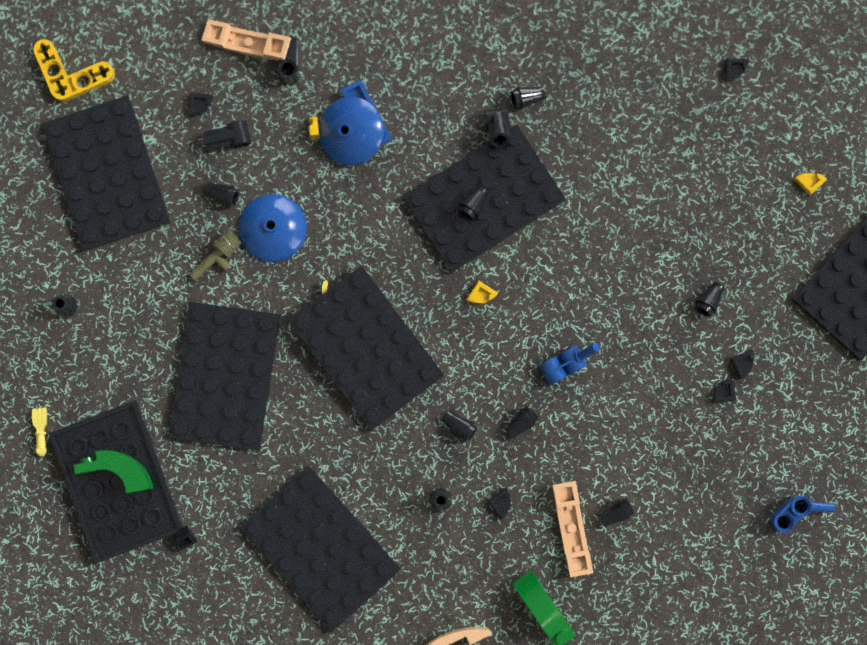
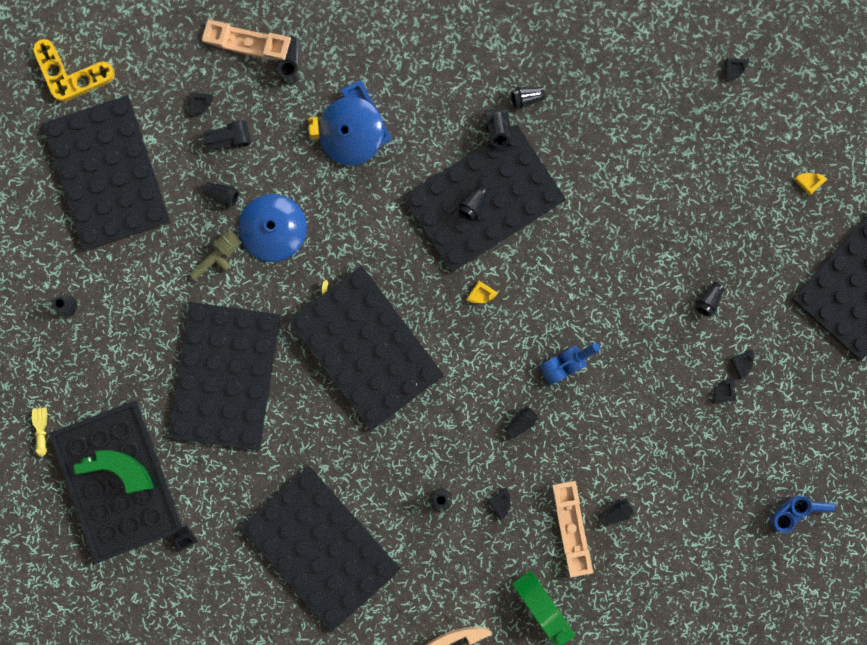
black cone [442,410,477,442] -> none

